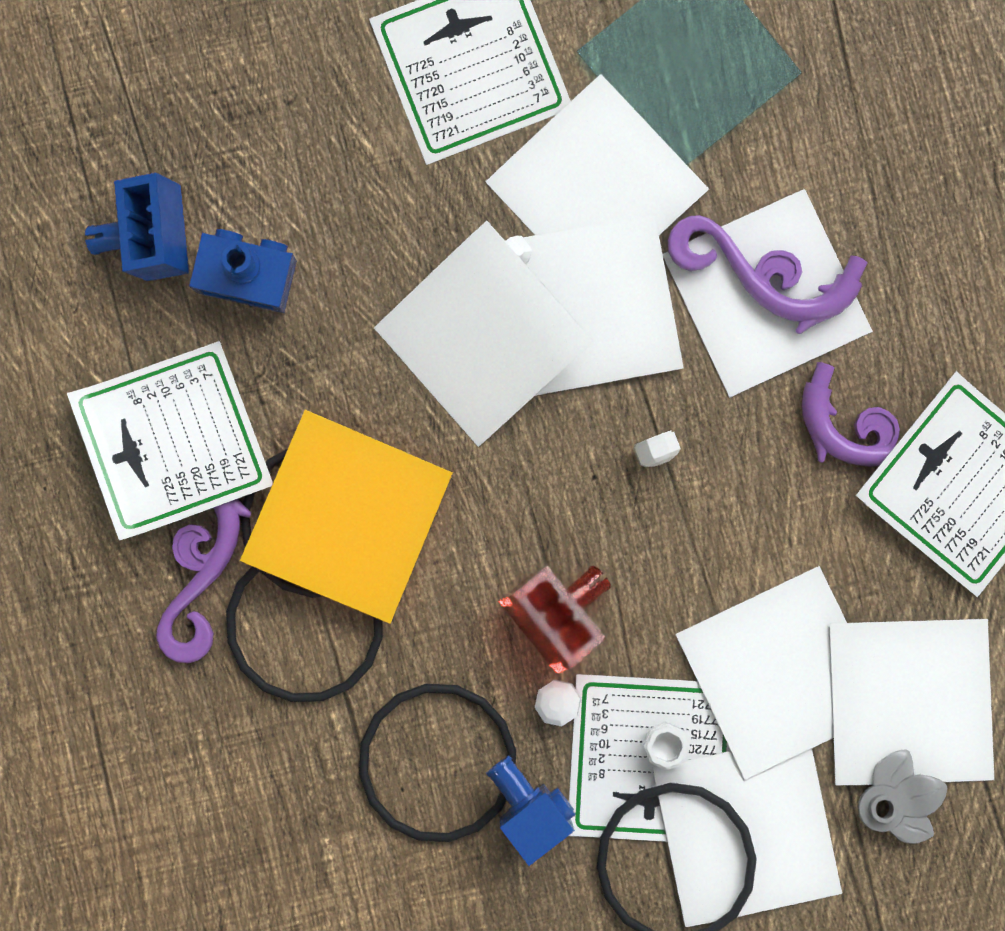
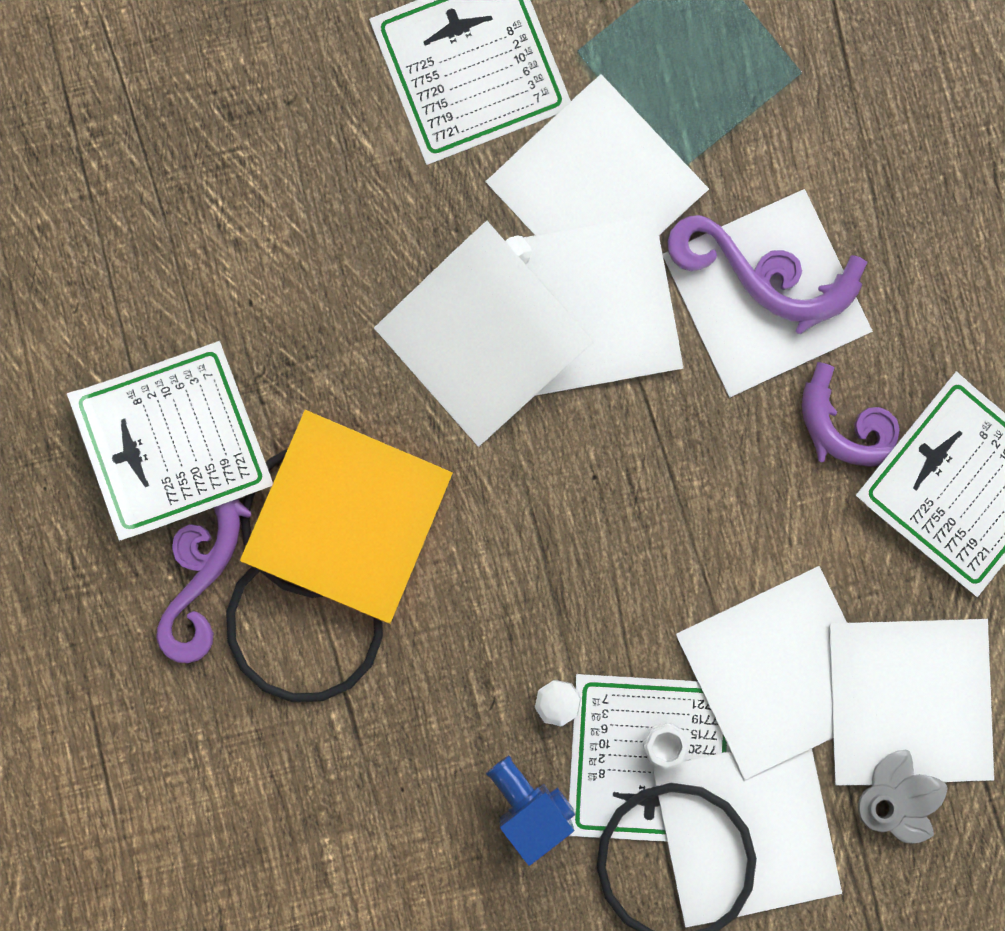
blue brick [85,173,189,281] -> none
blue brick [189,229,297,313] -> none
black piece [359,684,516,842] -> none
clear red brick [498,566,611,673] -> none
white tile [633,430,681,467] -> none

